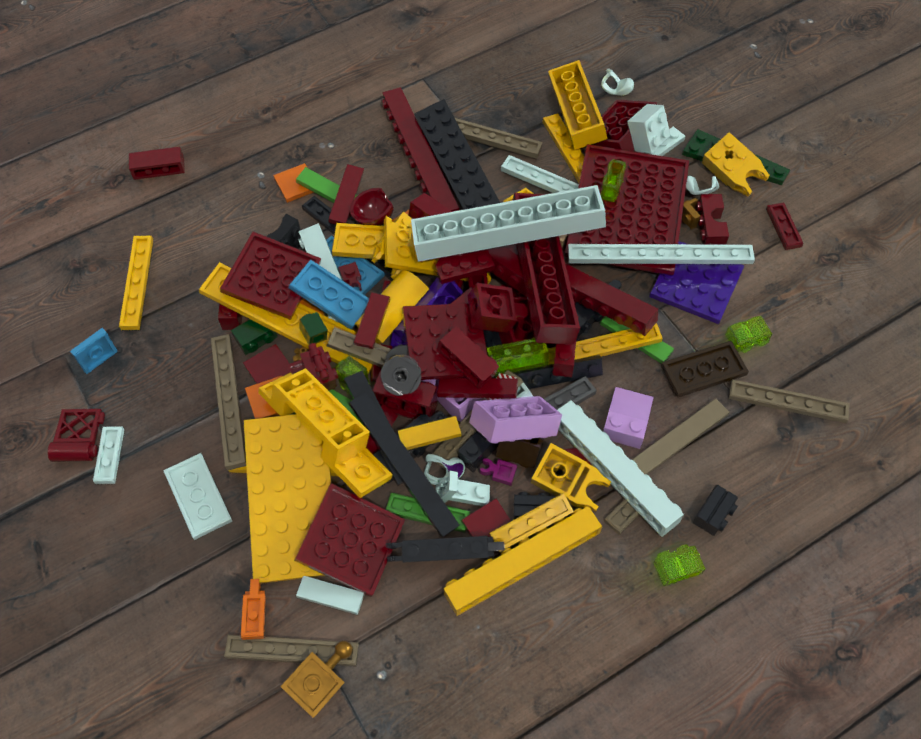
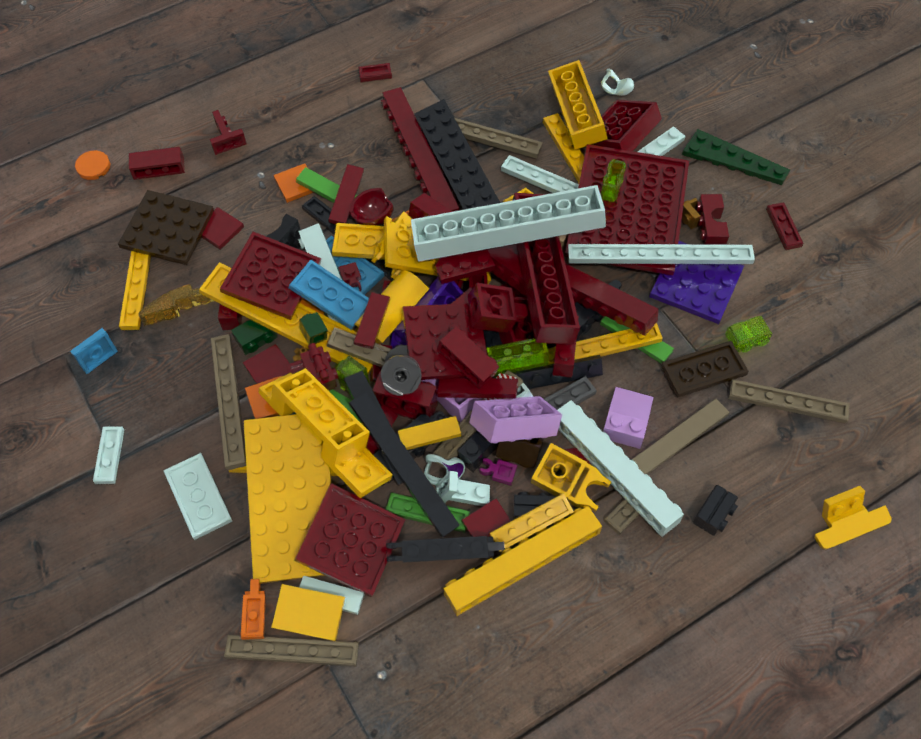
dark red piece [48,409,105,462] -> none
pearl gold plate [280,641,352,718] -> none
light aqua brick [627,104,671,153] -> none
clear neon green brick [654,544,706,586] -> none
light aqua piece [686,176,719,195] -> none
yellow brick [702,132,770,197] -> none
none -> orange tile [75,150,111,180]
none -> dark brown plate [118,190,214,265]
none -> clear yellow slope [138,284,214,326]
none -> dark red tile [201,207,244,250]
none -> dark red bracket [210,110,247,155]
none -> yellow tile [271,584,345,641]
none -> dark red tile [358,63,392,82]
none -> yellow plate [814,486,892,550]

